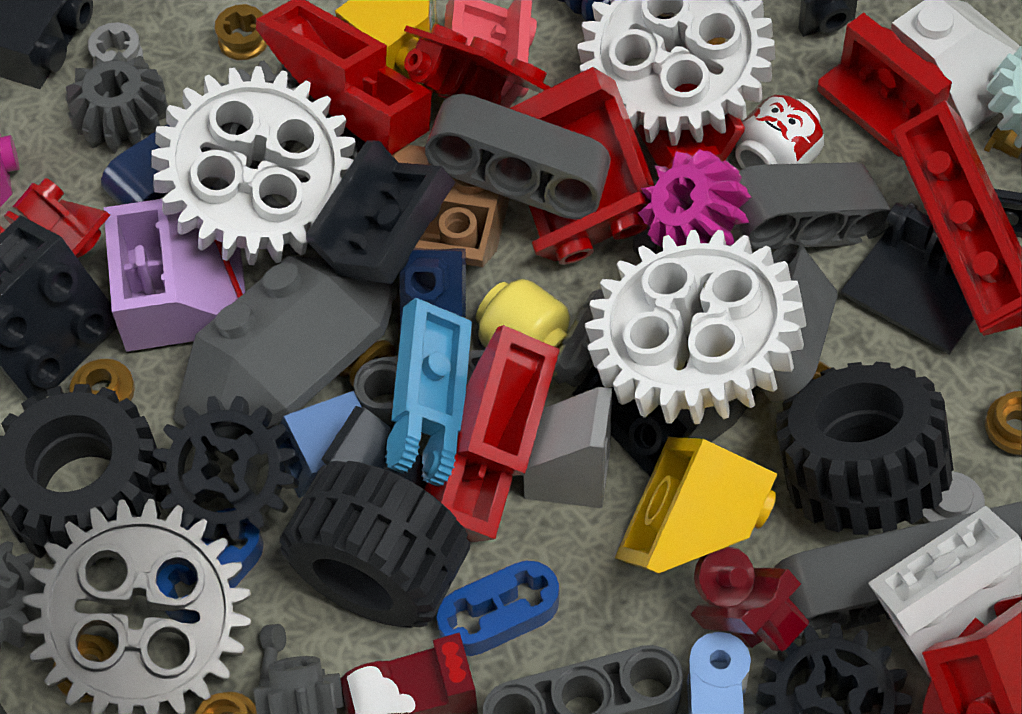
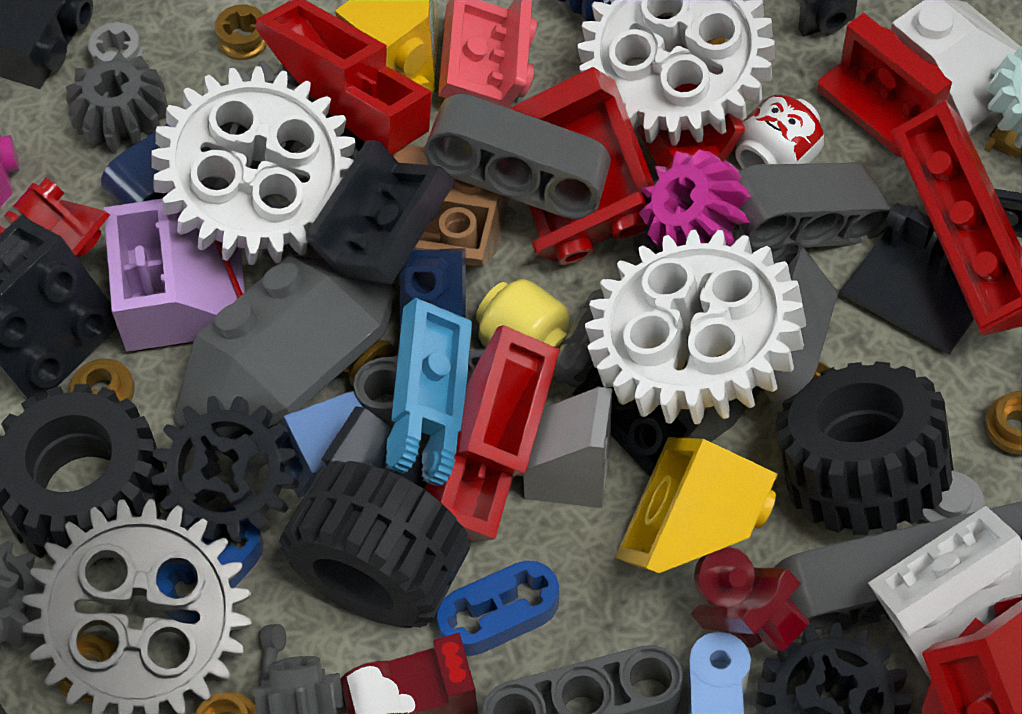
red hinge [404,24,551,105] -> none

